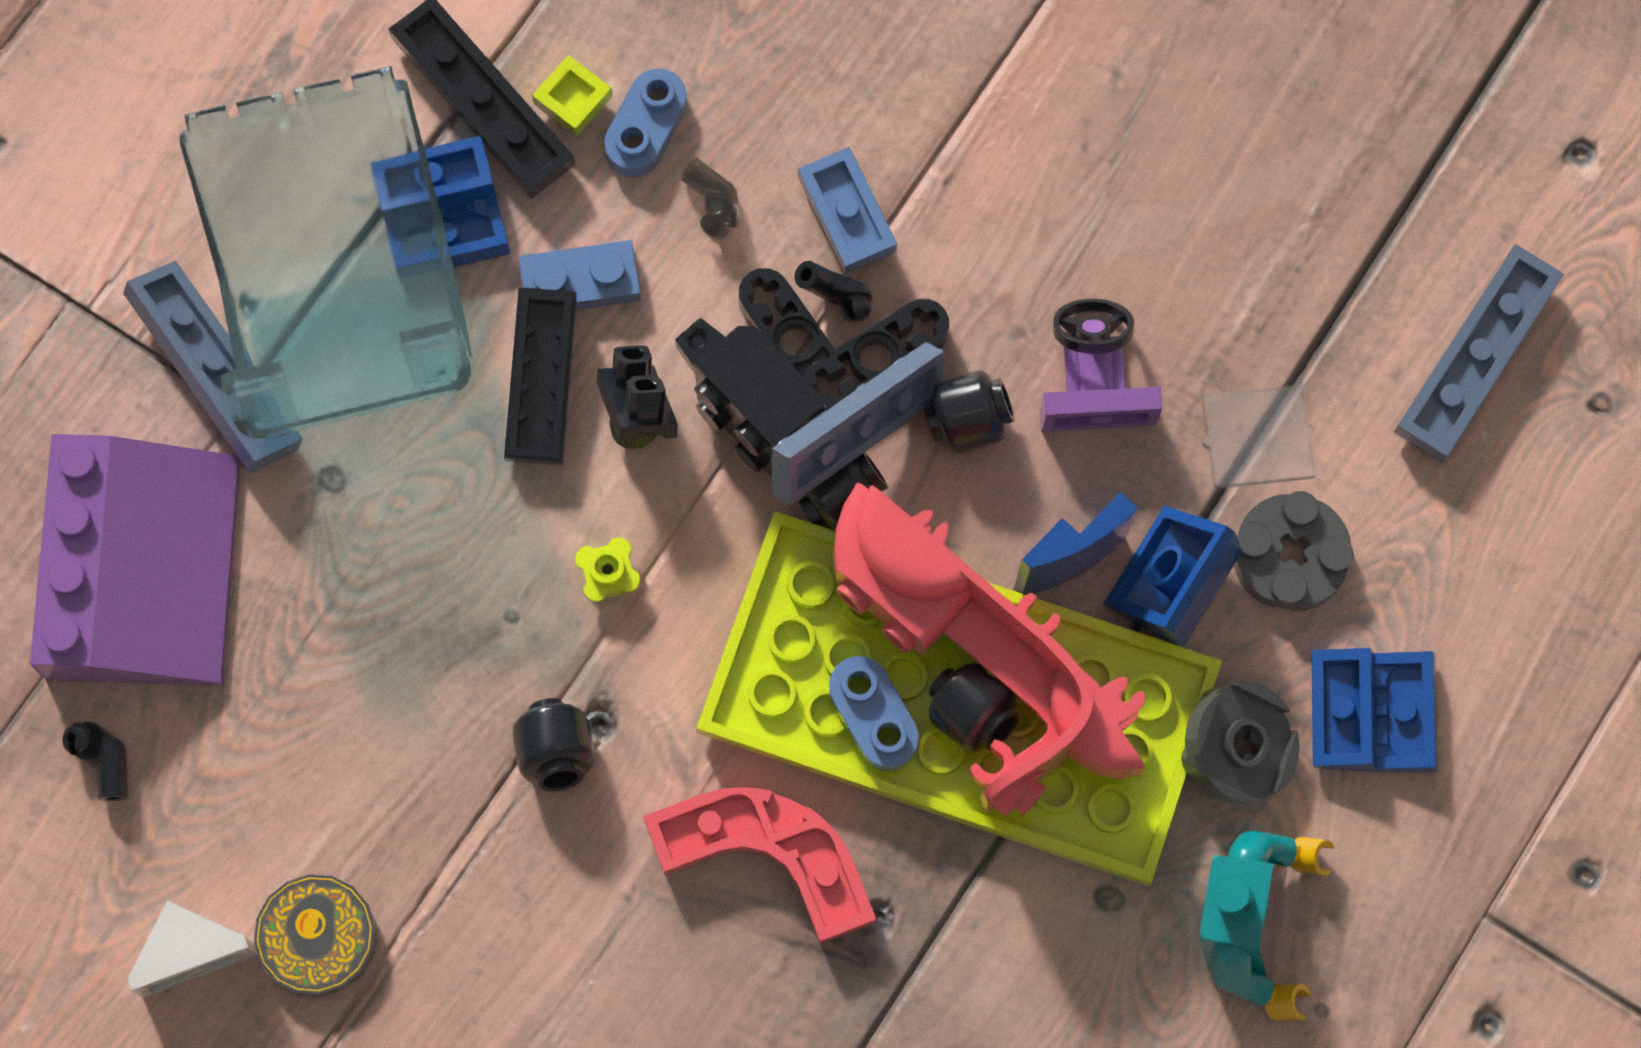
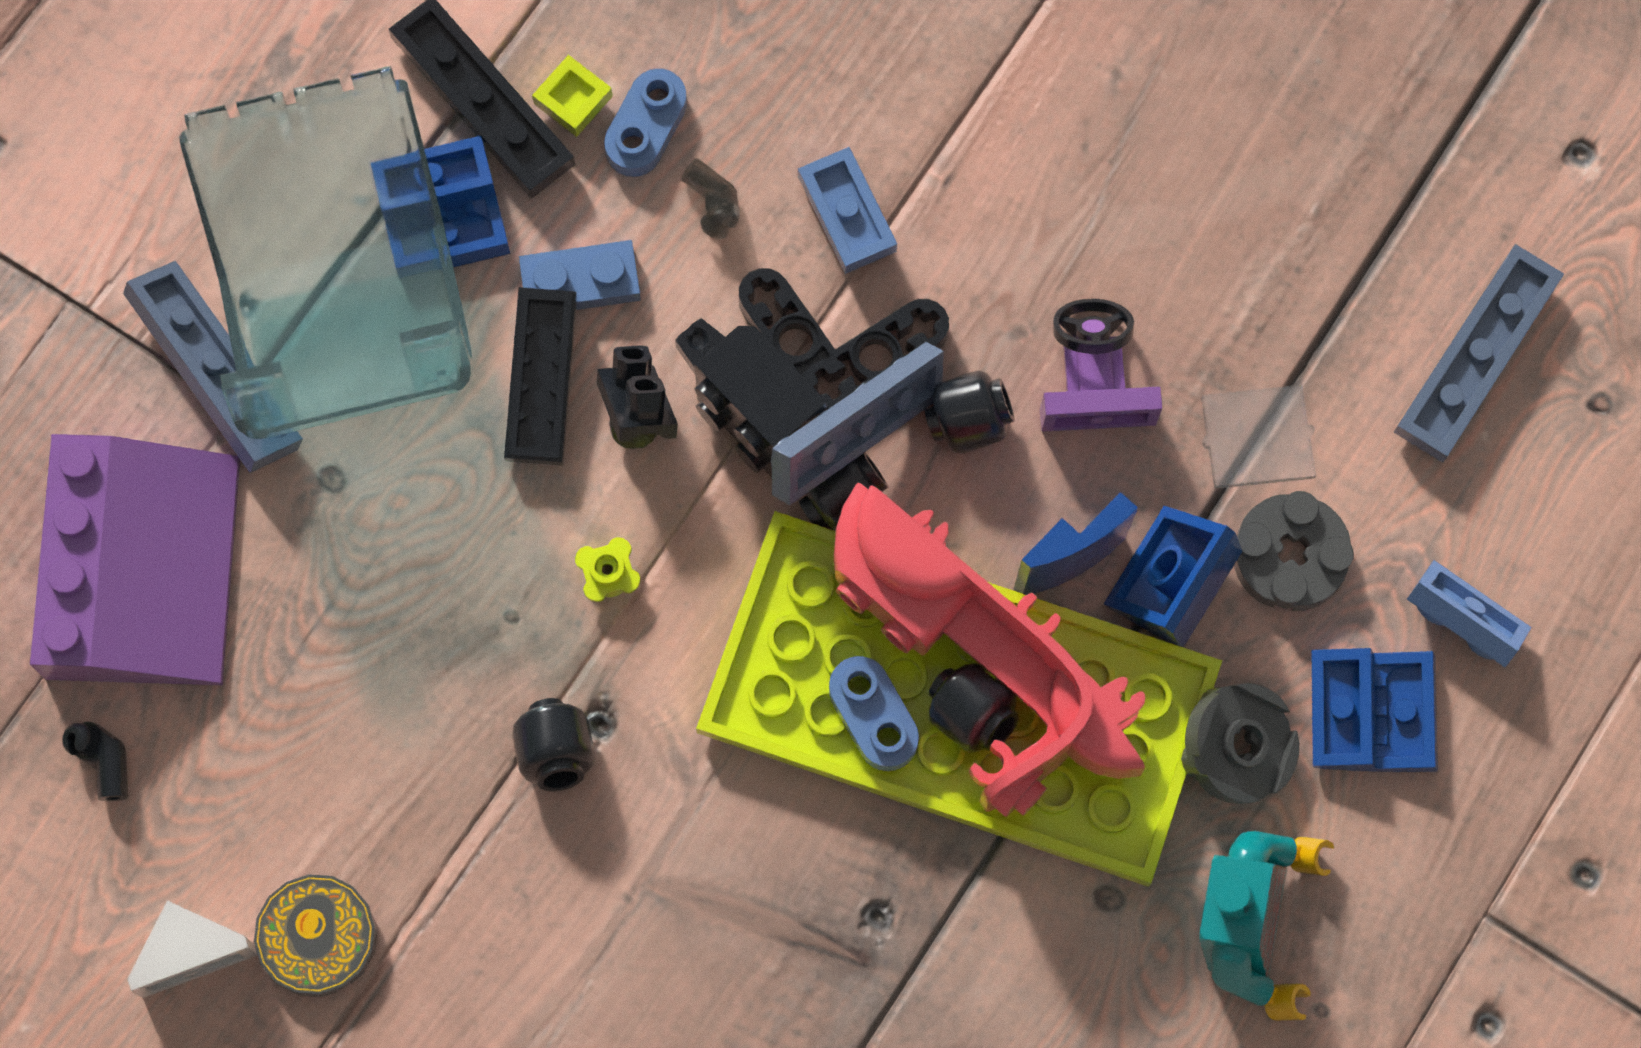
coral plate [643,787,877,944] -> none
black arm [794,260,873,322] -> none
none -> medium blue plate [1407,560,1532,668]

